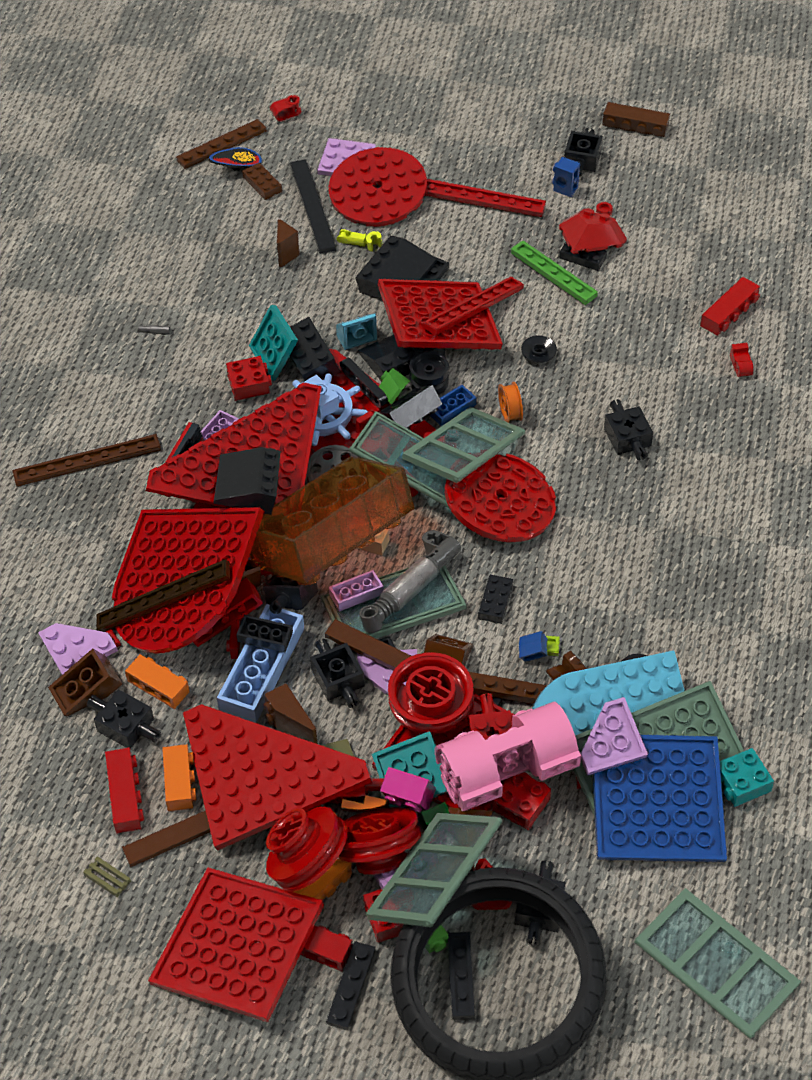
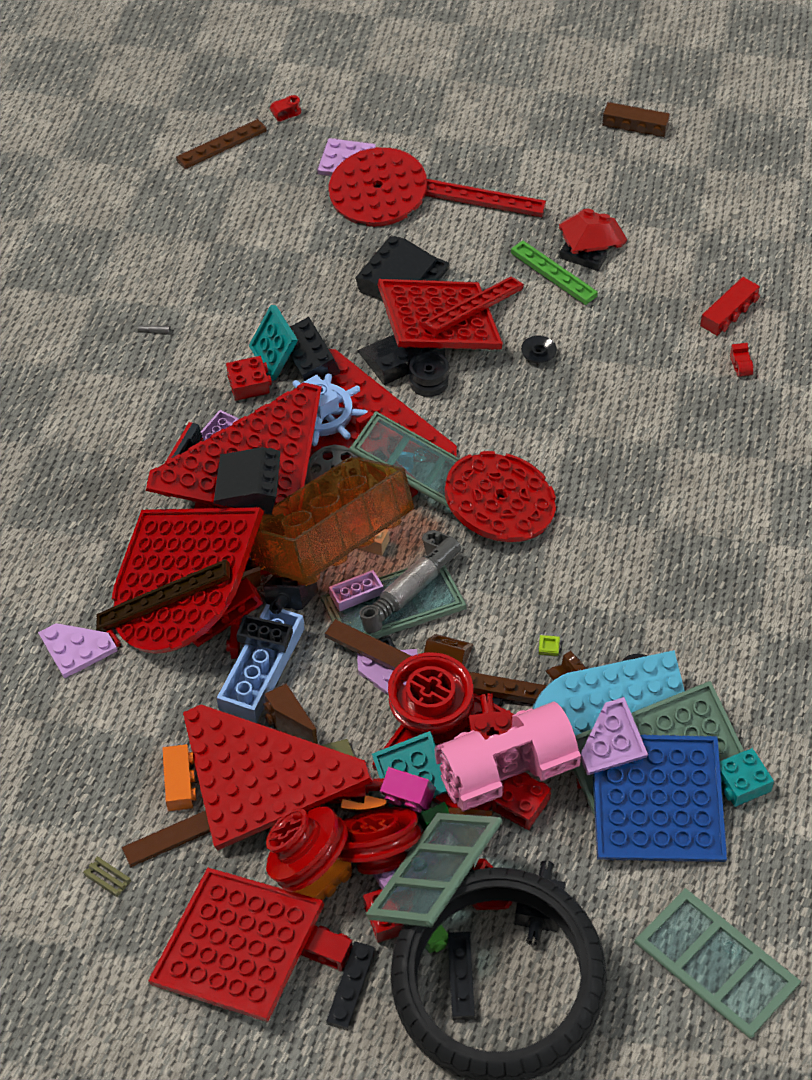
reddish brown tile [12,434,161,487] -> none
reddish brown slope [48,648,123,717] -> none
black brick [87,689,161,749] -> none
red brick [105,747,144,834] -> none
orange brick [125,654,189,709] -> none
shield [209,147,262,171] -> none
reddish brown piece [242,163,282,200] -> none
reddish brown slope [277,219,300,267] -> none
black tile [290,159,336,254] -> none
black brick [310,639,364,708] -> none
neon yellow piece [336,229,383,252] -> none
medium azure slope [336,314,377,350] -> none
black beam [340,357,388,408] -> none
slope [378,385,443,433] -> none
bright green slope [379,368,410,404] -> none
door [402,407,525,483] -> none
blue piece [428,385,477,426] -> none
black piece [478,574,513,624] -> none
orange wheel [498,381,523,423] -> none
blue piece [519,631,548,662] -> none
blue brick [552,157,580,197] -> none
black brick [564,128,603,178] -> none
red tile [596,202,613,215] -> none
black brick [604,399,653,461] -> none

